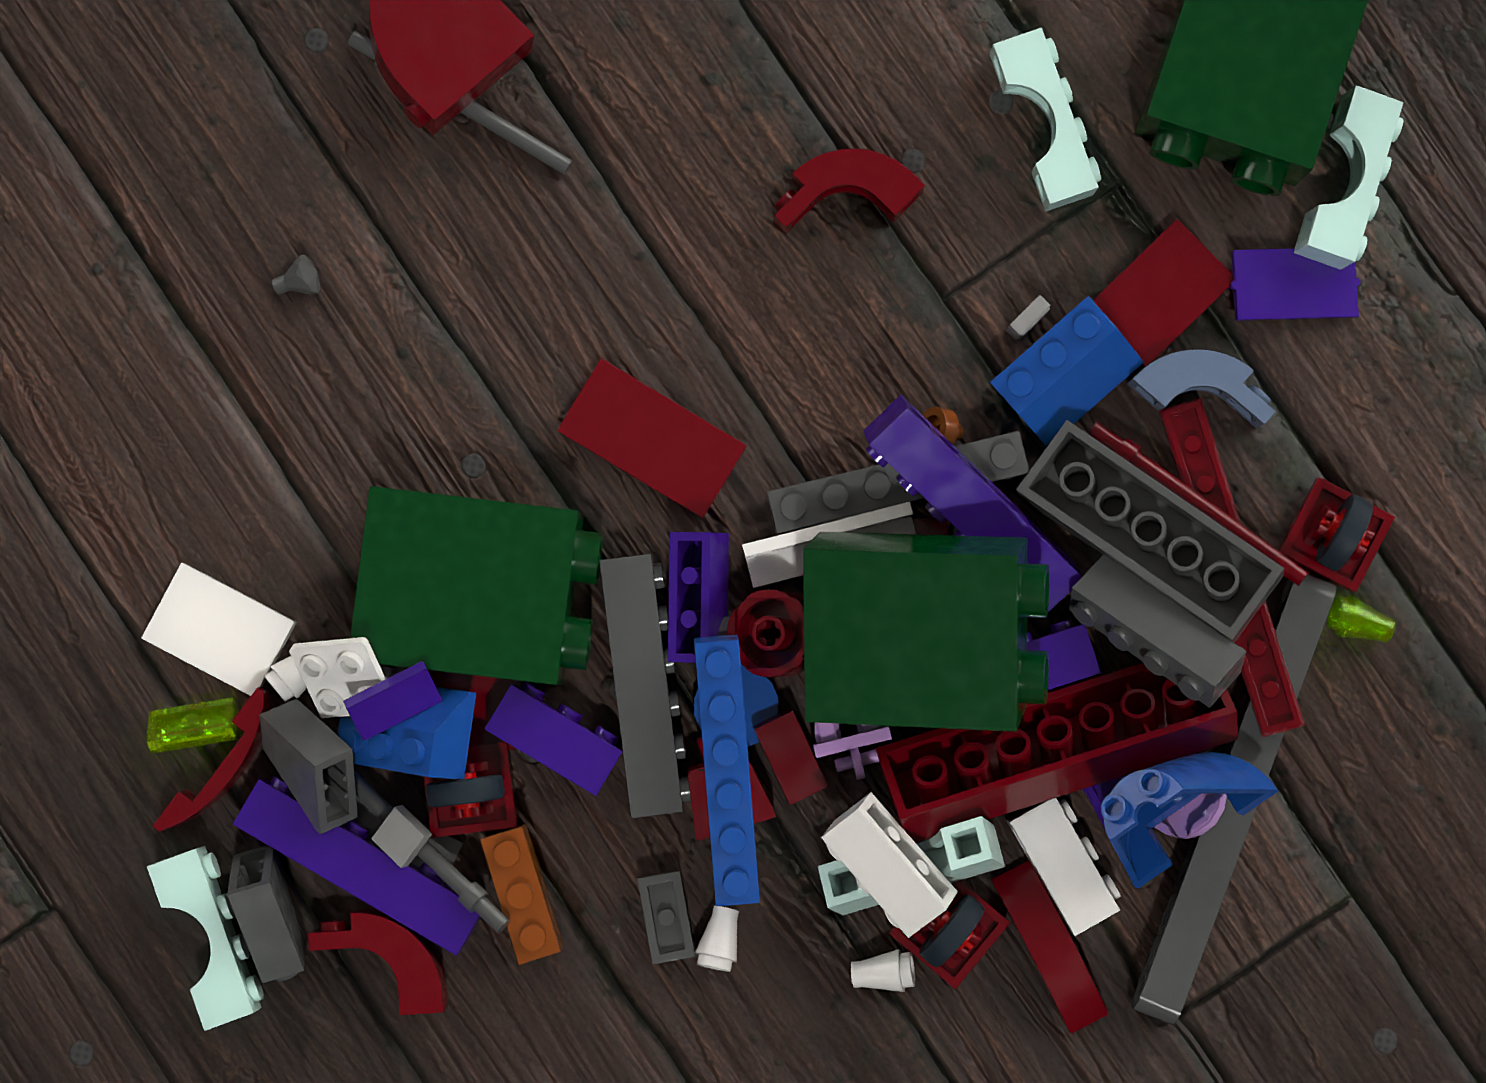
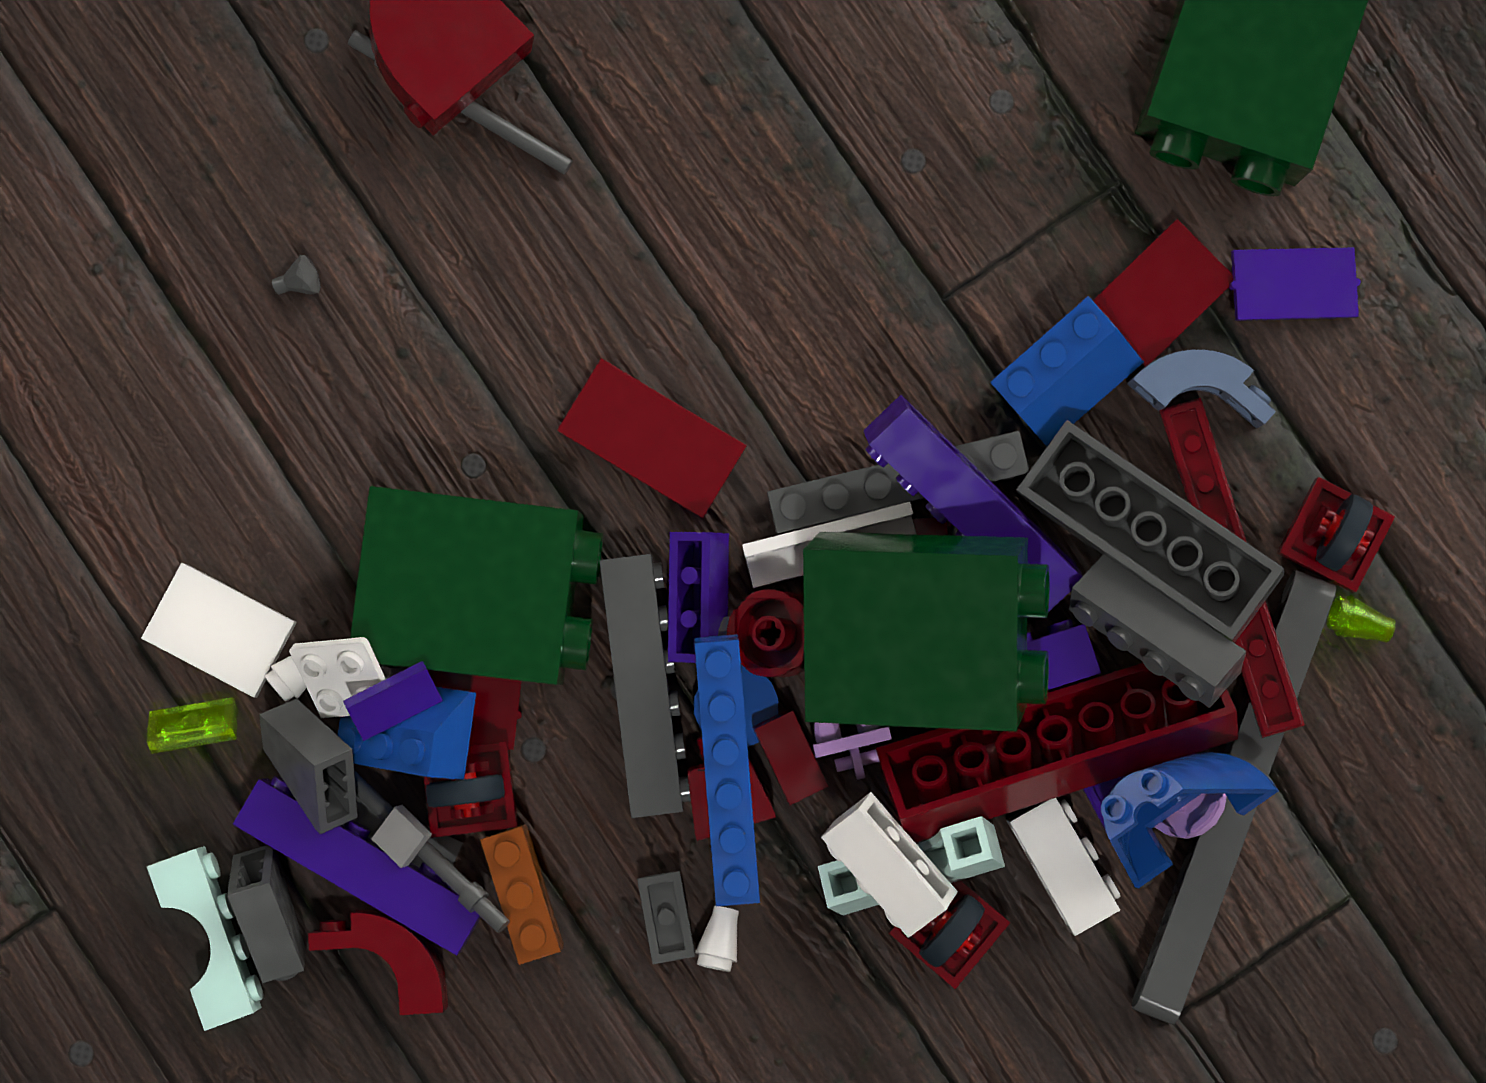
dark red slope [152,687,272,831] -> none
dark purple brick [485,681,623,796] -> none
dark red arch [774,148,925,234] -> none
white cone [851,949,915,992] -> none
dark orange tile [923,407,964,445] -> none
light aqua arch [989,27,1101,212] -> none
dark red slope [991,860,1109,1034] -> none
light grey tile [1006,295,1050,341] -> none
dark red bar [1088,422,1309,586] -> none
light aqua arch [1294,85,1404,270] -> none

